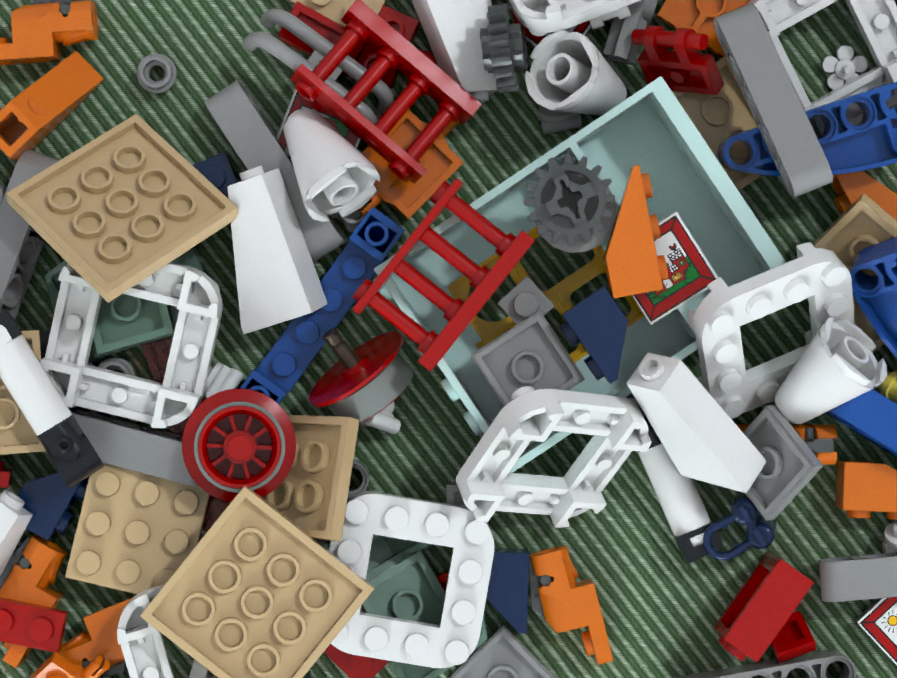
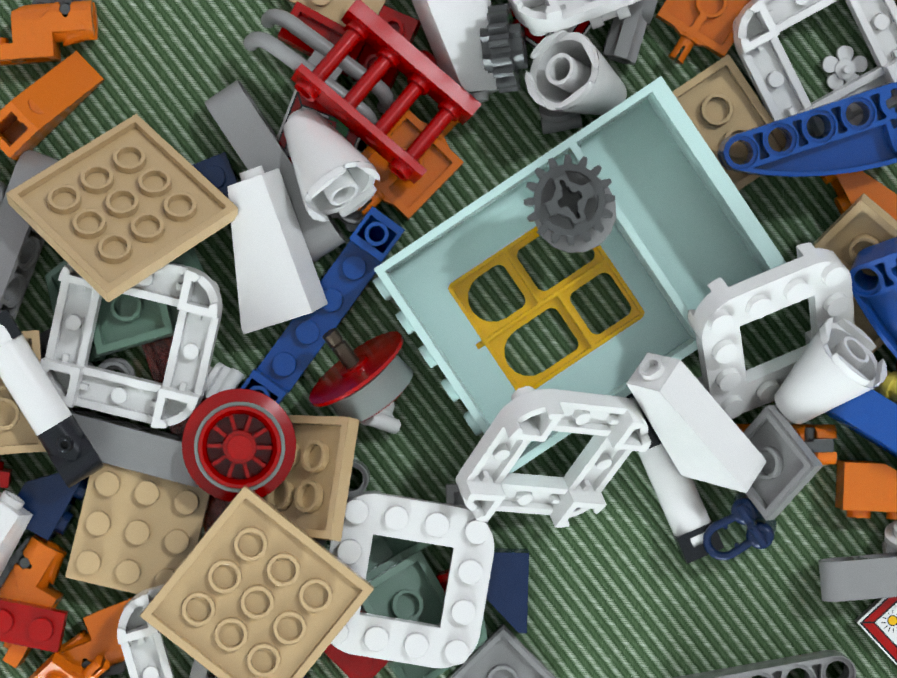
light grey plate [137,53,177,94] -> none
red fence [352,178,535,372] -> none
light grey tile [471,310,585,406] -> none
light grey plate [497,276,554,325] -> none
orange plate [529,546,614,665] -> none
dark blue slope [560,286,628,384] -> none
orange slope [603,165,668,299] -> none
red plate [631,25,724,95] -> none
tile [631,211,719,325] -> none
light grey beam [713,3,833,198] -> none
red window [713,551,814,662] -> none
red plate [770,611,816,663] -> none

